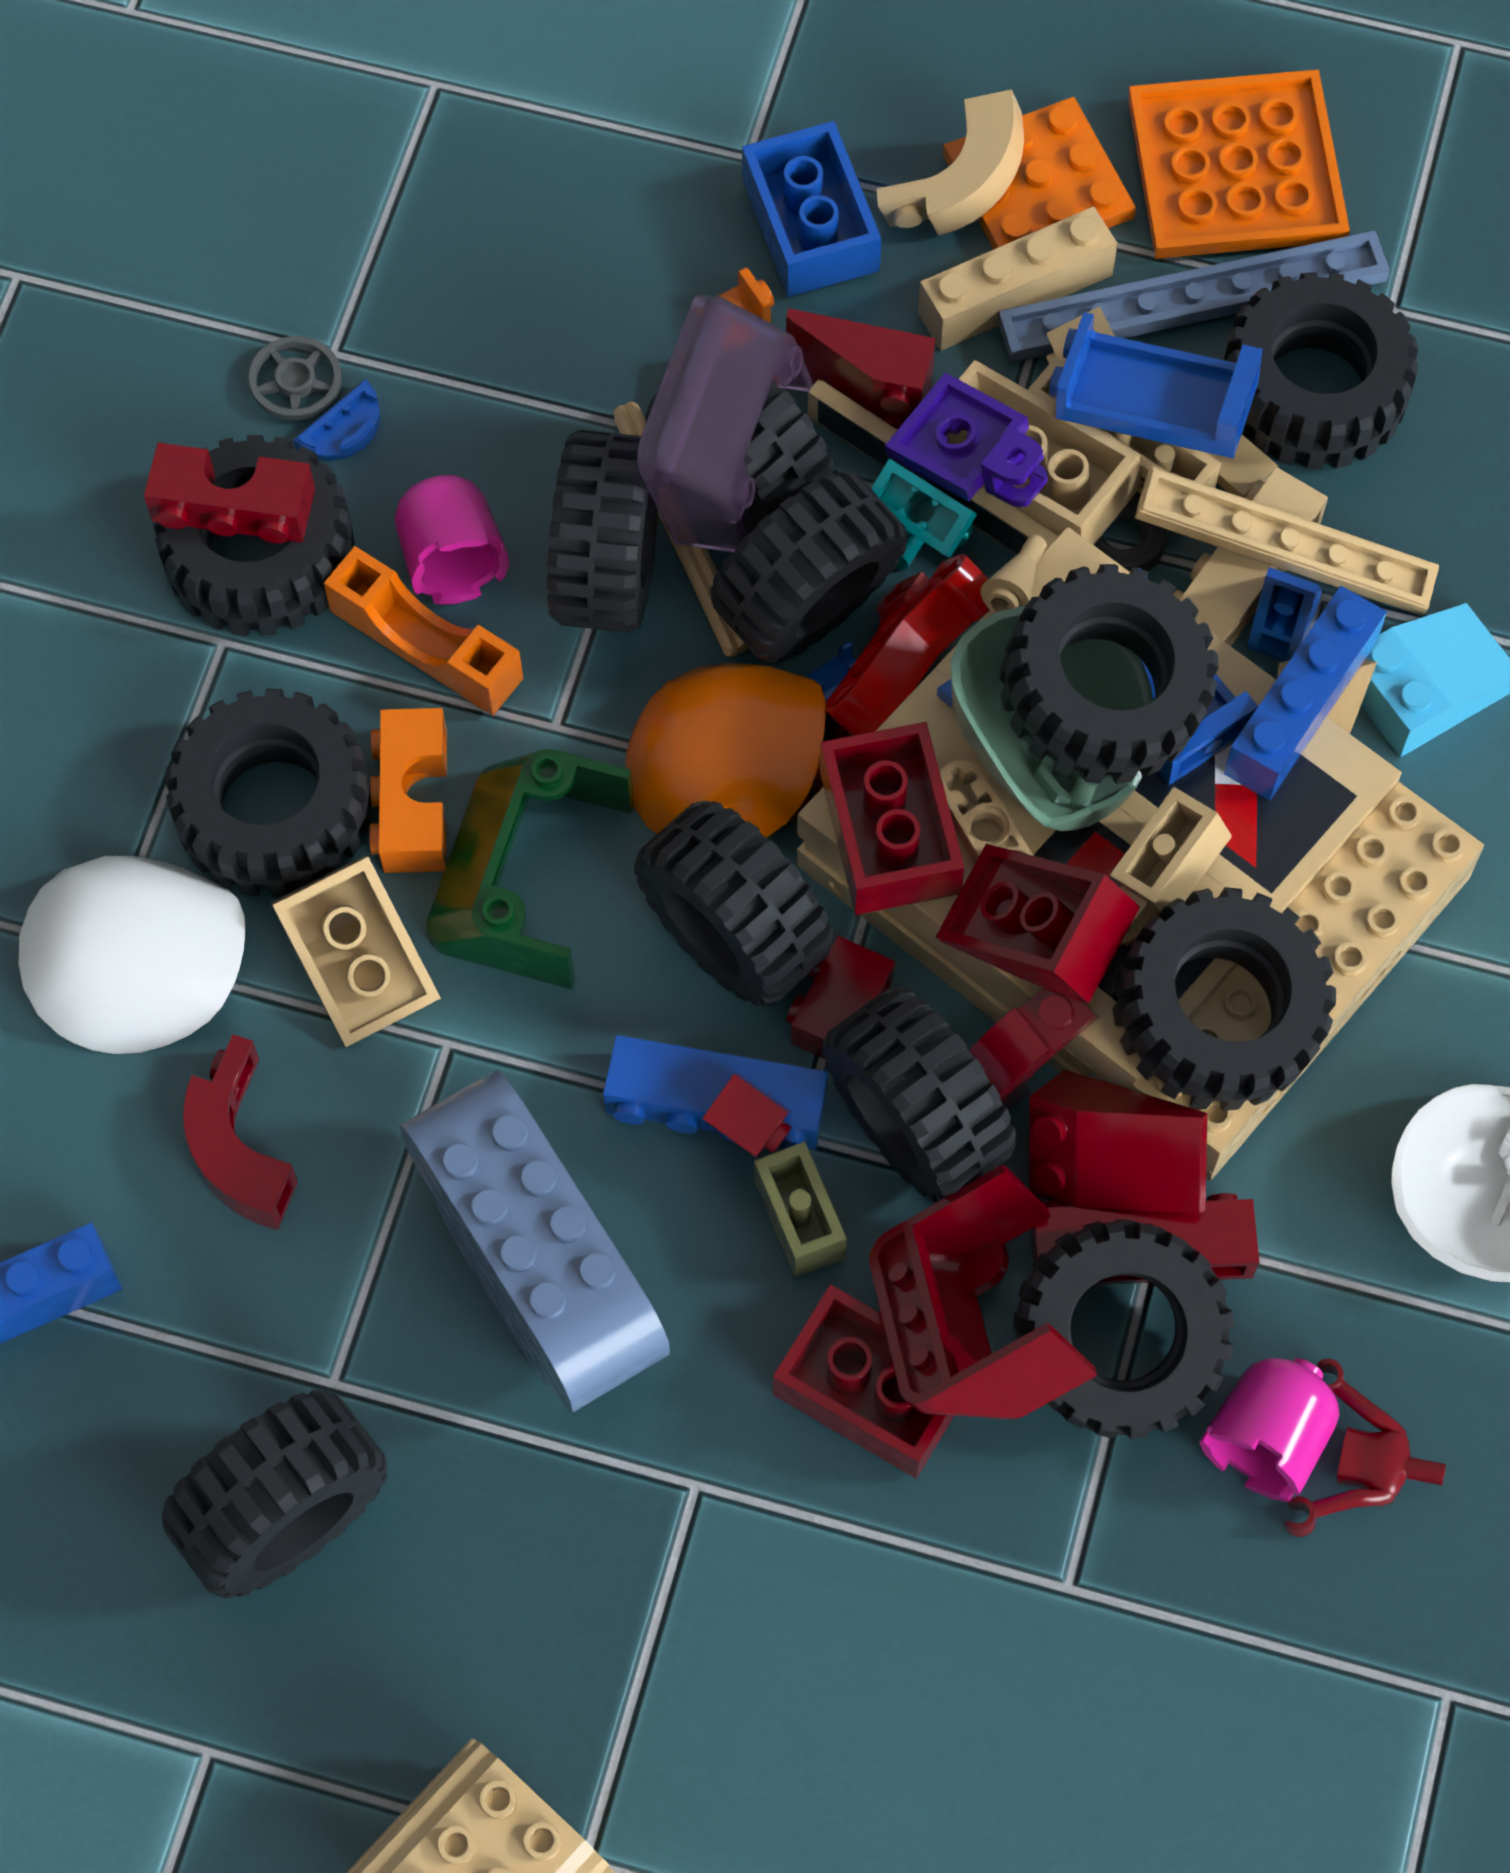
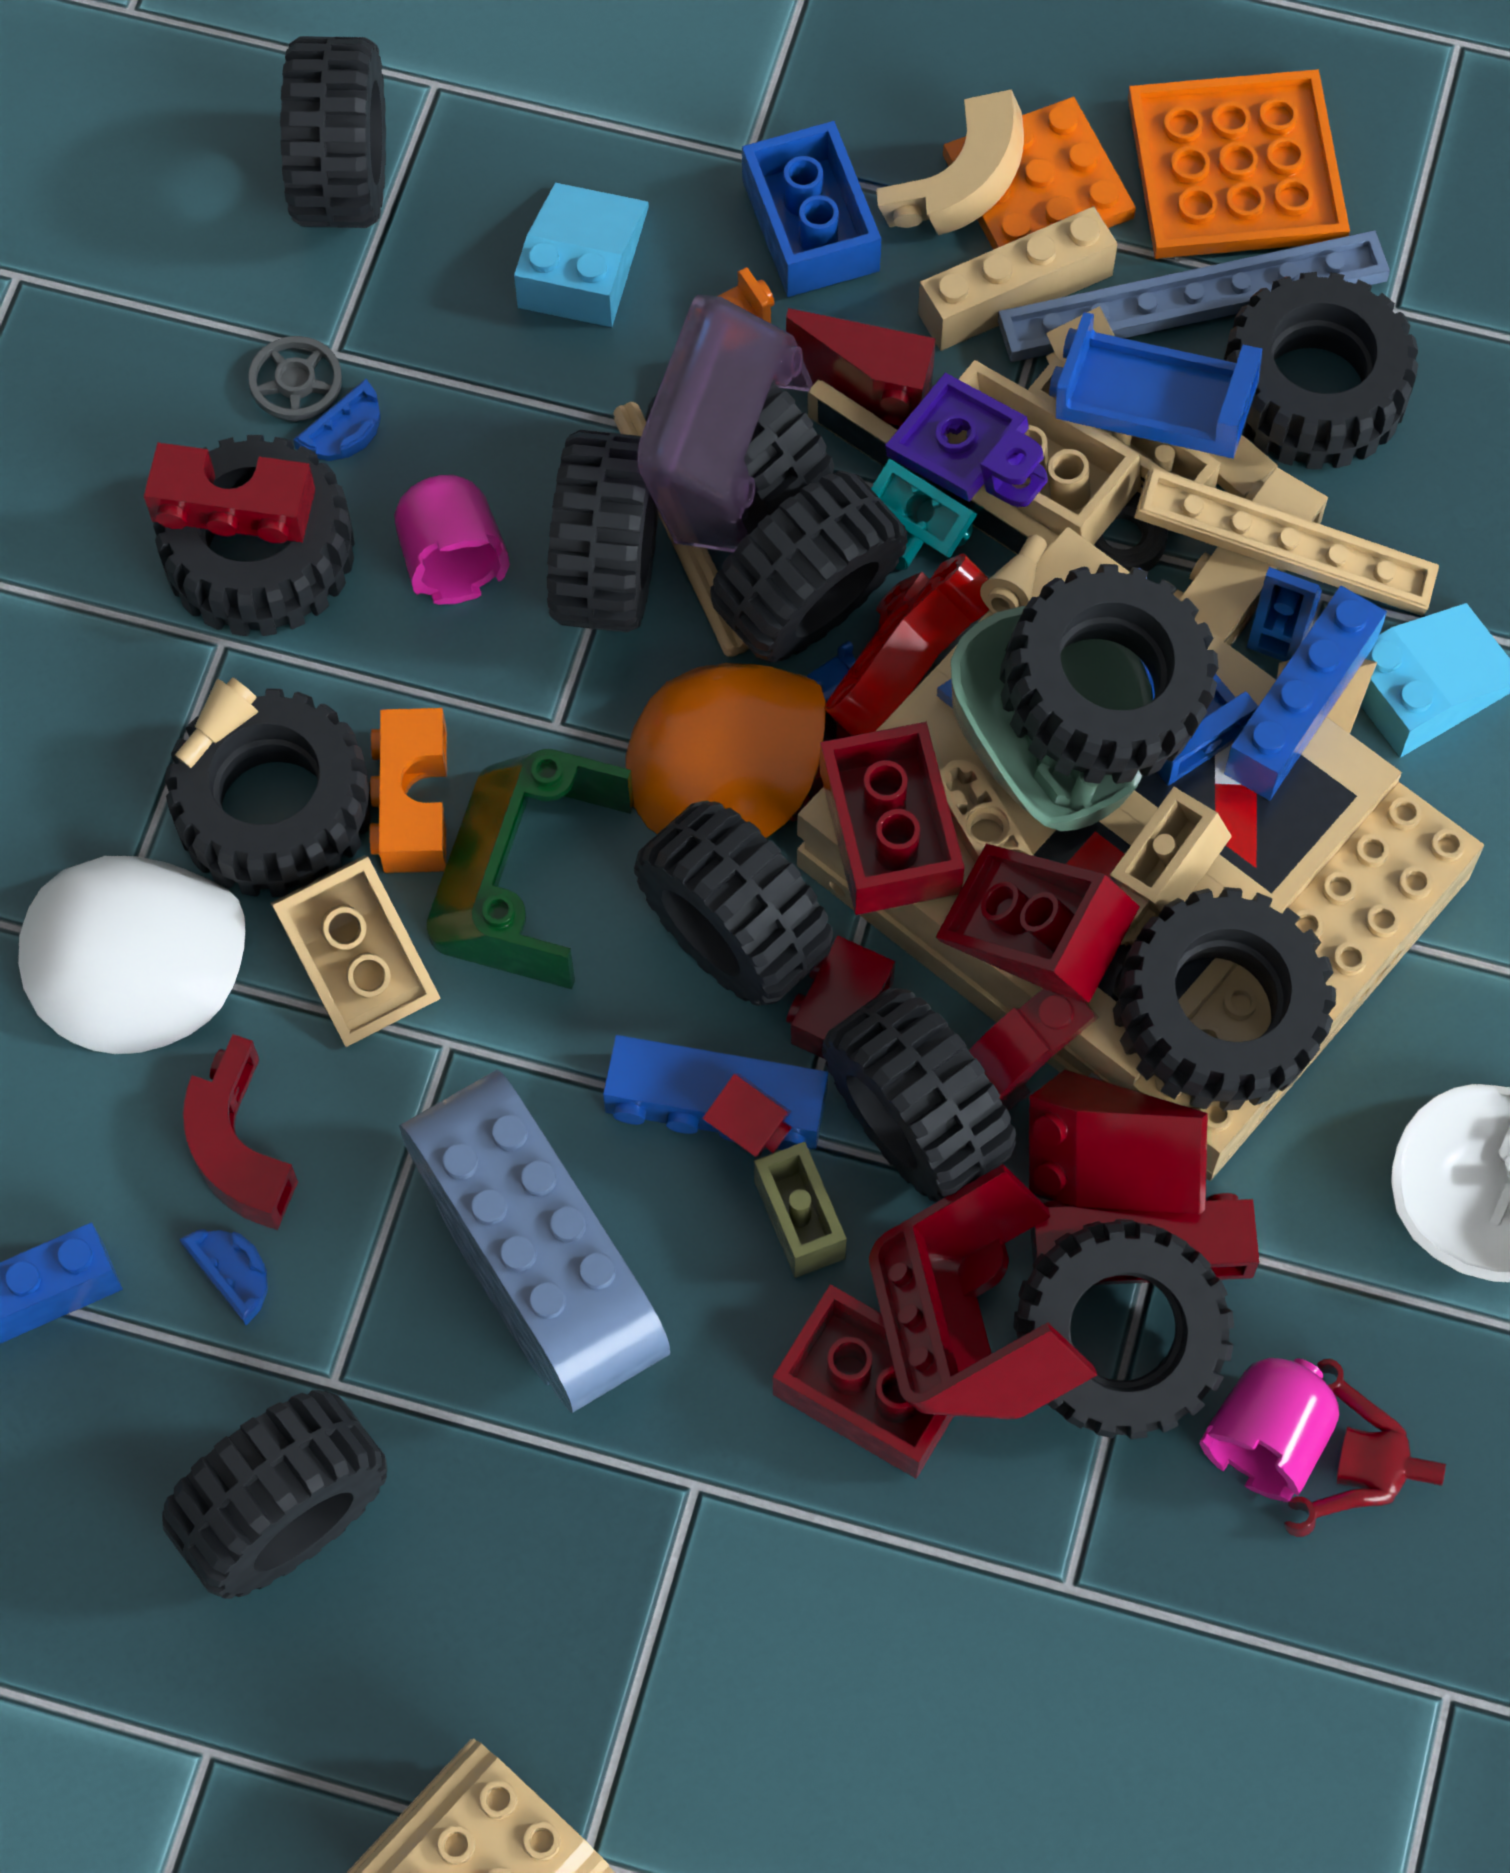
orange arch [324,546,523,716] -> none
none -> tan cone [175,677,258,768]
none -> blue tile [179,1229,268,1326]
none -> black tyre [280,36,386,228]
none -> medium azure slope [514,182,649,328]

